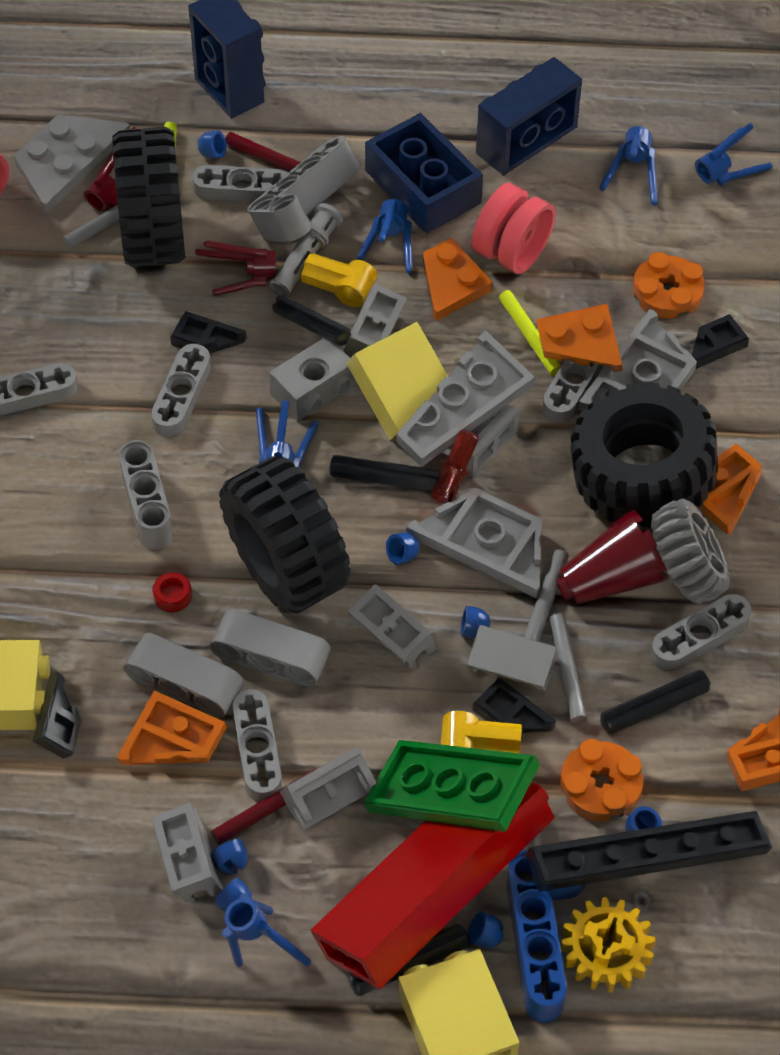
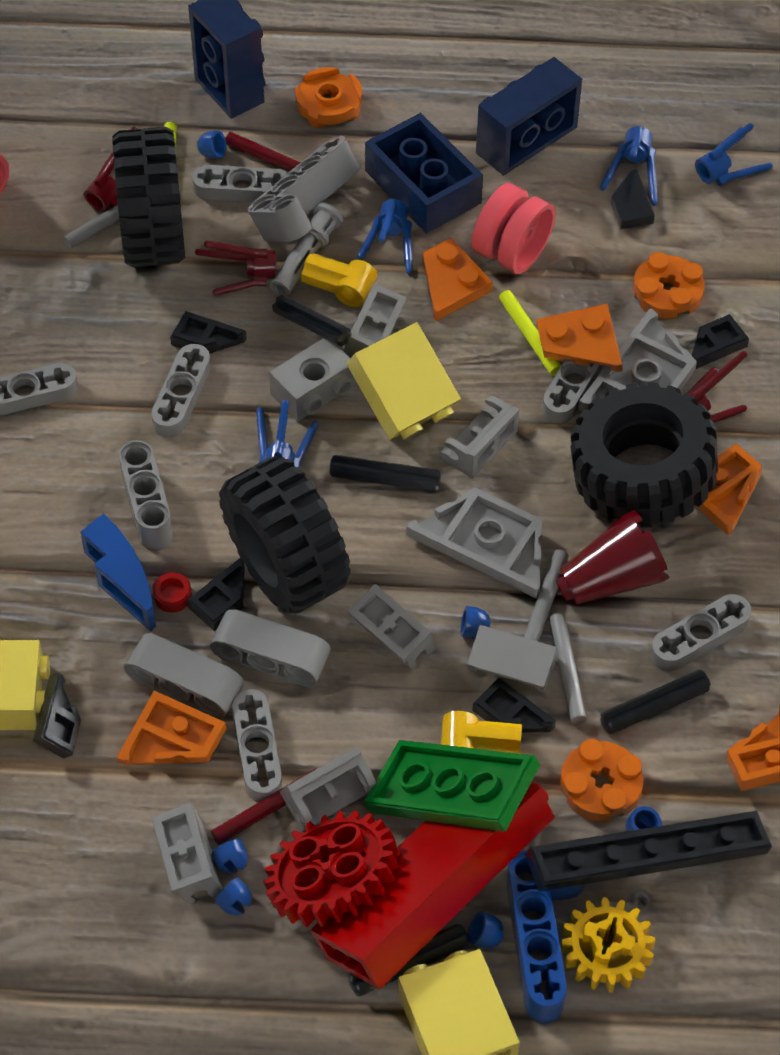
light grey wing [14,115,130,213] -> none
blue plant [222,893,311,967] -> none
blue hinge [386,532,420,565] -> none
light grey wing [397,330,535,467] -> none
clear red axle [430,429,479,504] -> none
light grey gear [651,498,730,604] -> none
none -> blue slope [80,513,156,631]
none -> black tile [187,558,245,631]
none -> red gear [263,810,400,927]
none -> orange plate [295,67,362,128]
none -> black tile [611,169,655,229]
none -> dark red plant [687,351,748,423]

